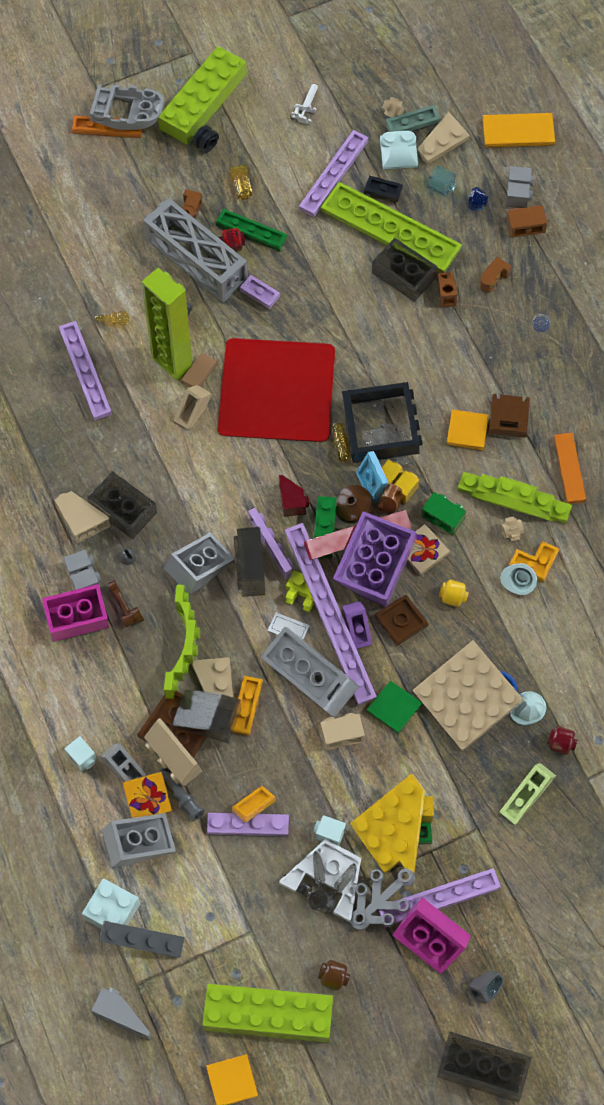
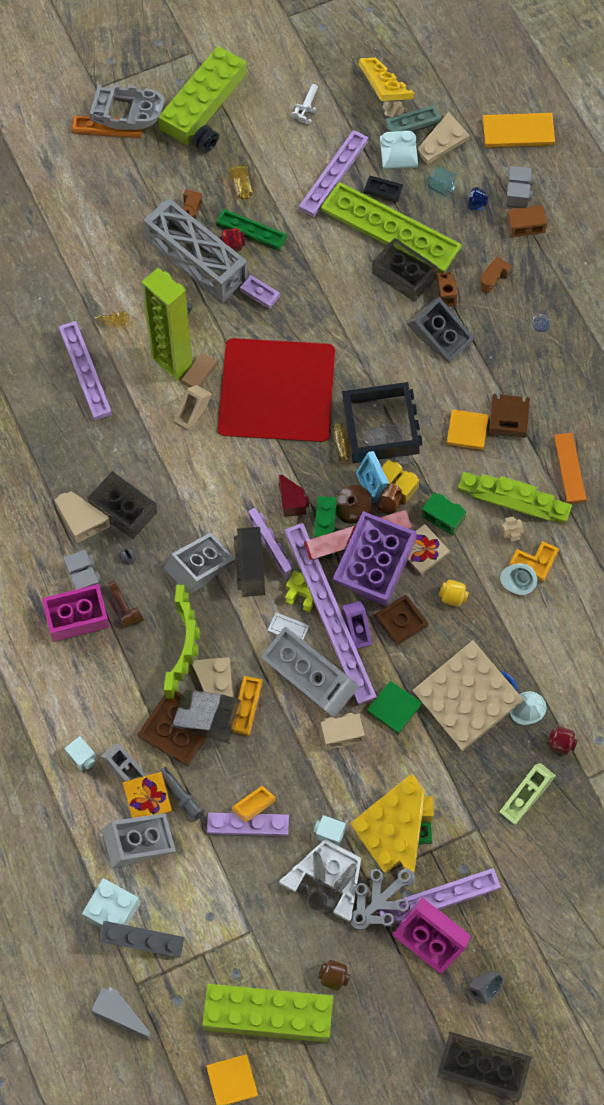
tan slope [144,718,202,786] -> none
none -> yellow wing [359,58,415,102]
none -> dark grey slope [407,297,475,363]

